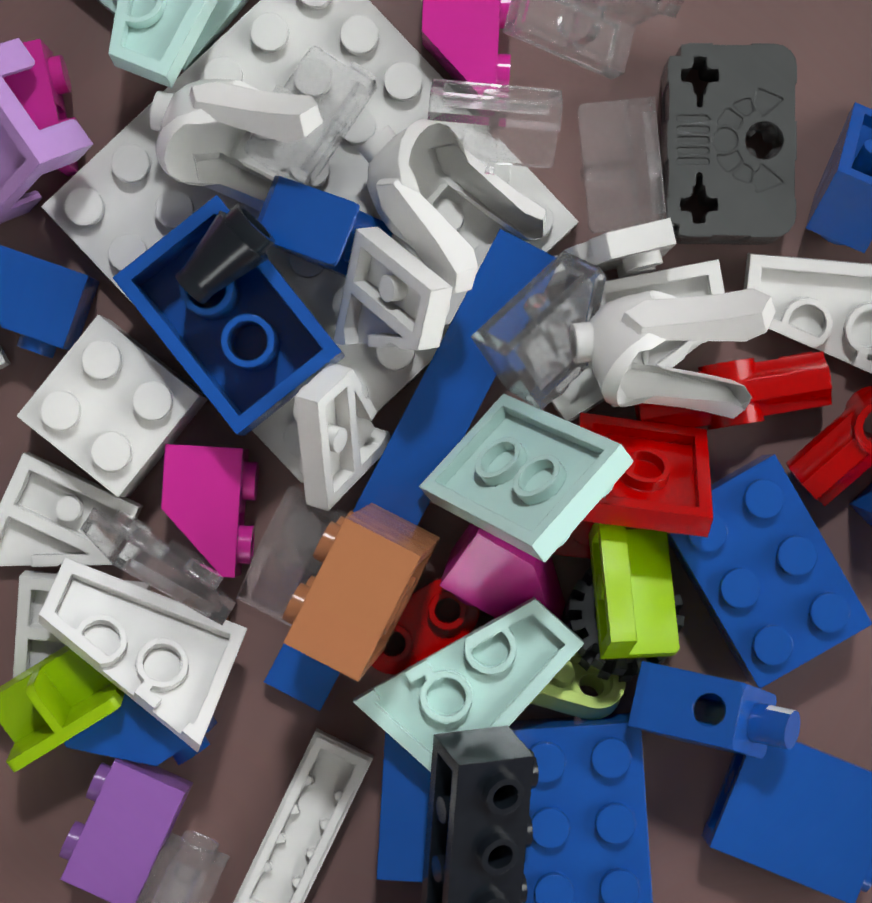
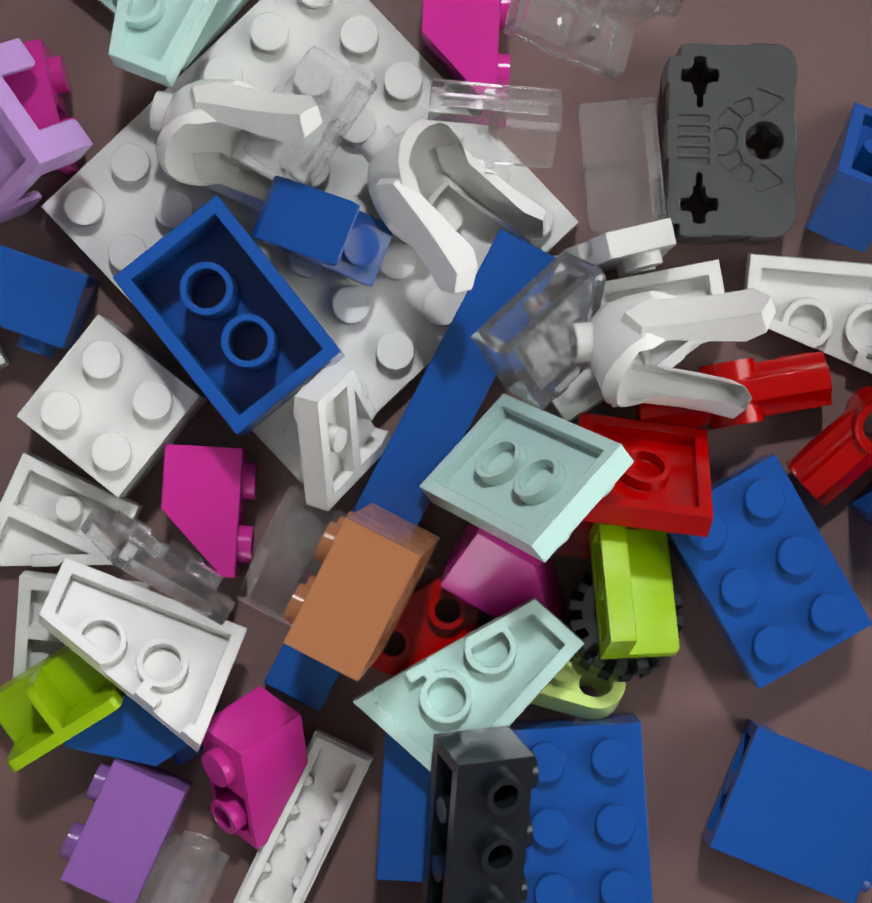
black cone [175,204,275,304] -> none
white wing [334,226,453,351] -> none
blue torso [627,661,800,759] -> none
none -> dark pink slope [201,686,308,850]

